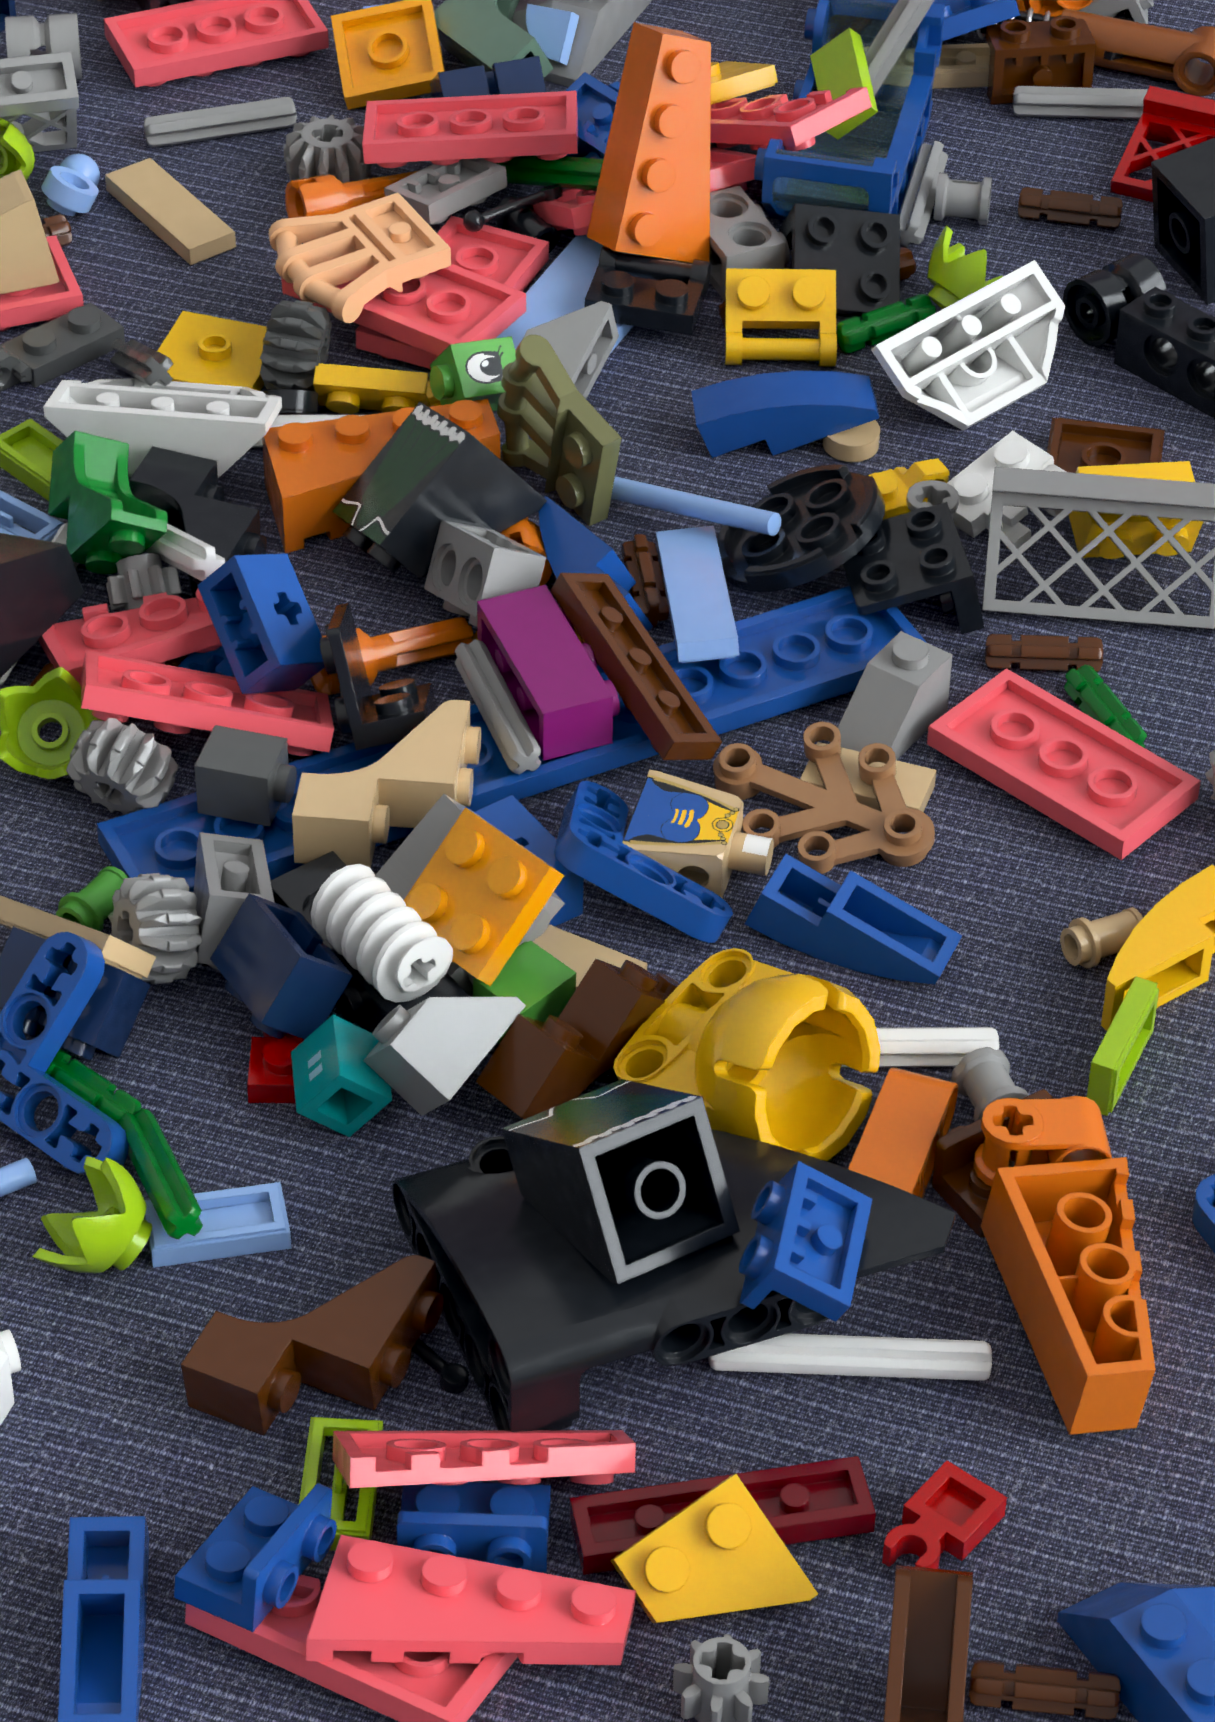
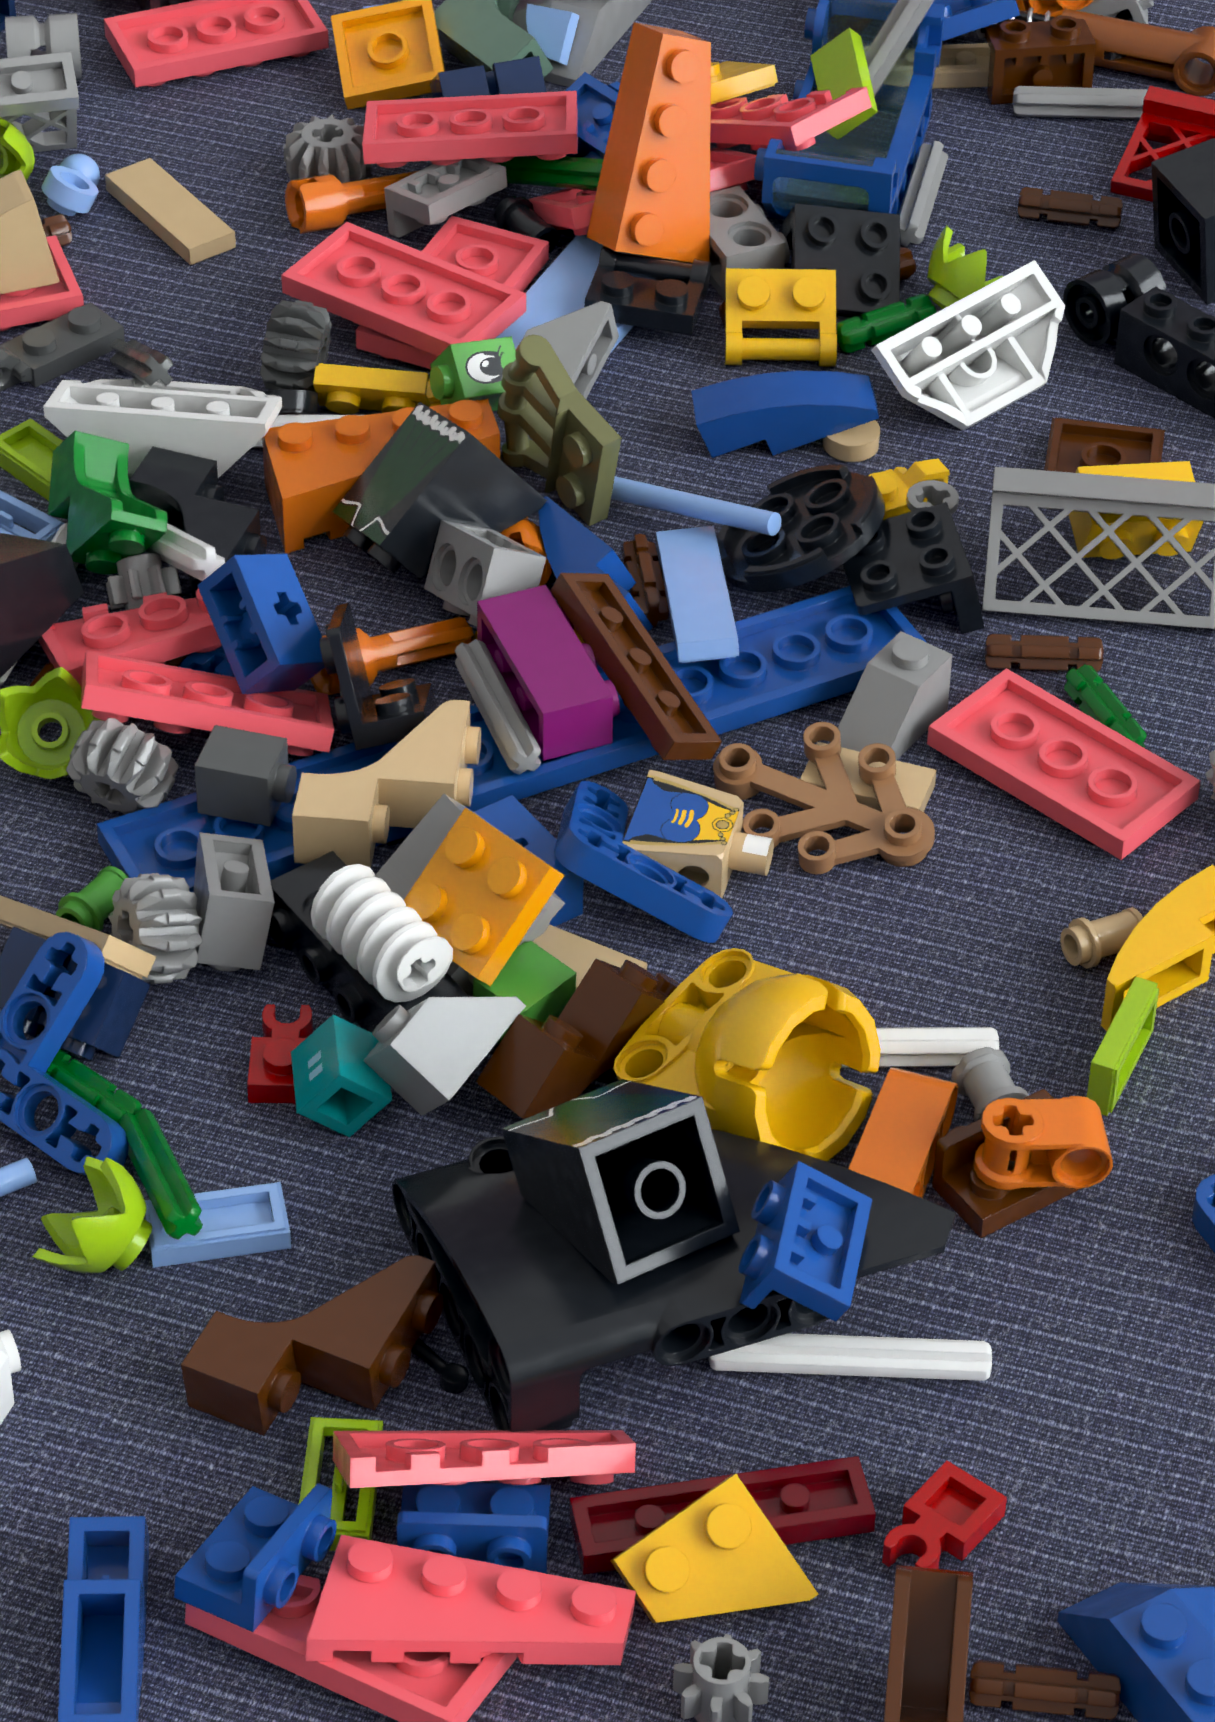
light grey axle [143,97,297,148] -> none
yellow plate [157,311,267,391] -> none
dark blue piece [210,893,353,1039] -> none
light nougat plate [269,192,451,324] -> none
black hinge [463,184,563,232] -> none
blue slope [744,854,962,984] -> none
light grey bush [934,172,992,226] -> none
white plate [947,431,1066,549] -> none
orange wedge [981,1157,1156,1435] -> none

